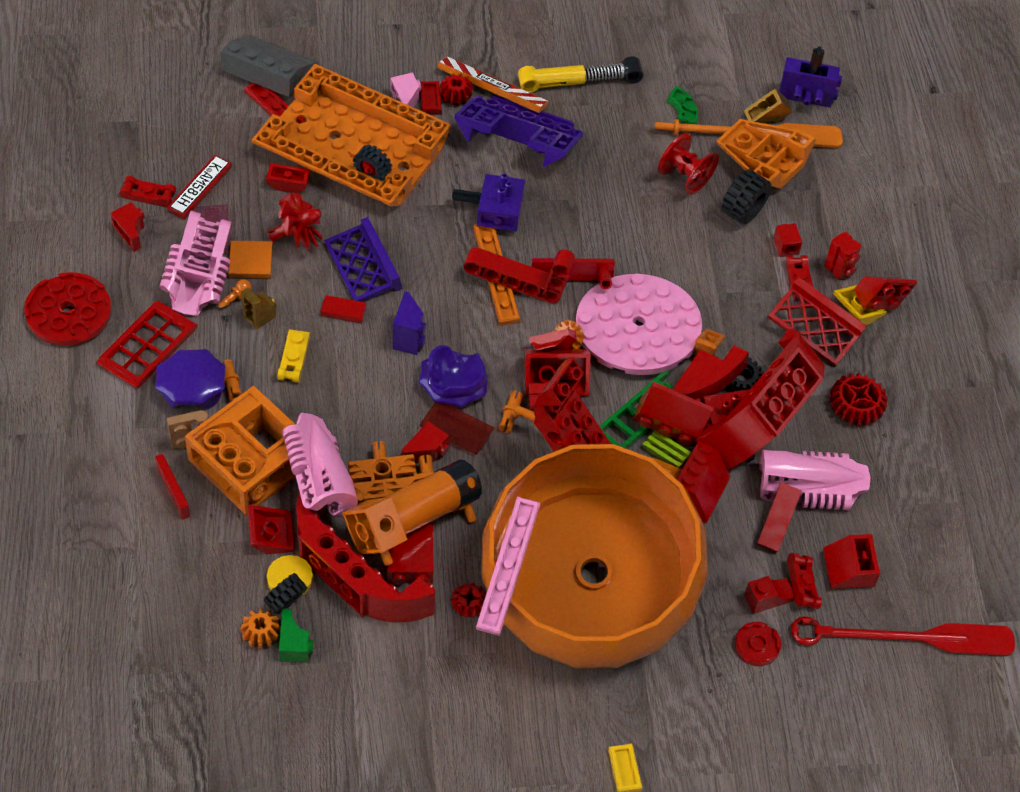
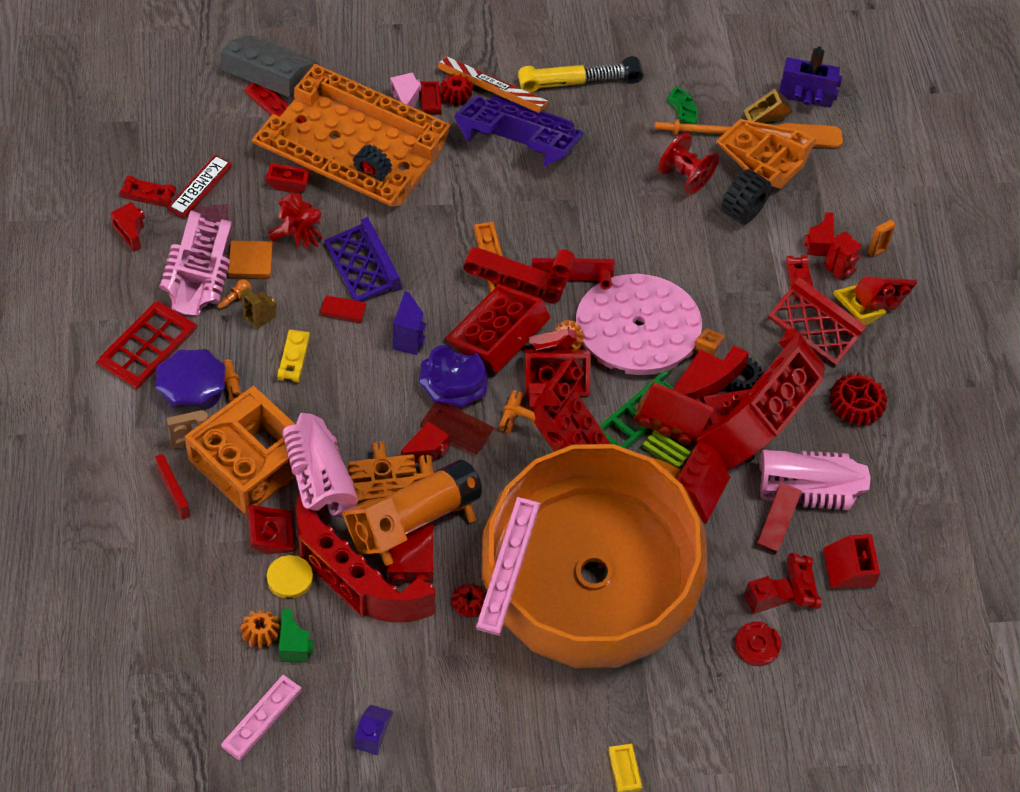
red plate [24,272,112,346] -> none
black tyre [263,573,308,615] -> none
dark purple piece [452,174,525,232] -> none
red brick [773,223,802,257] -> none
red piece [791,616,1015,656] -> none
none -> bright pink tile [221,675,302,761]
none -> dark purple slope [354,705,393,755]
none -> red slope [444,284,551,374]
none -> red arch [803,212,834,257]
none -> orange tile [867,219,896,257]

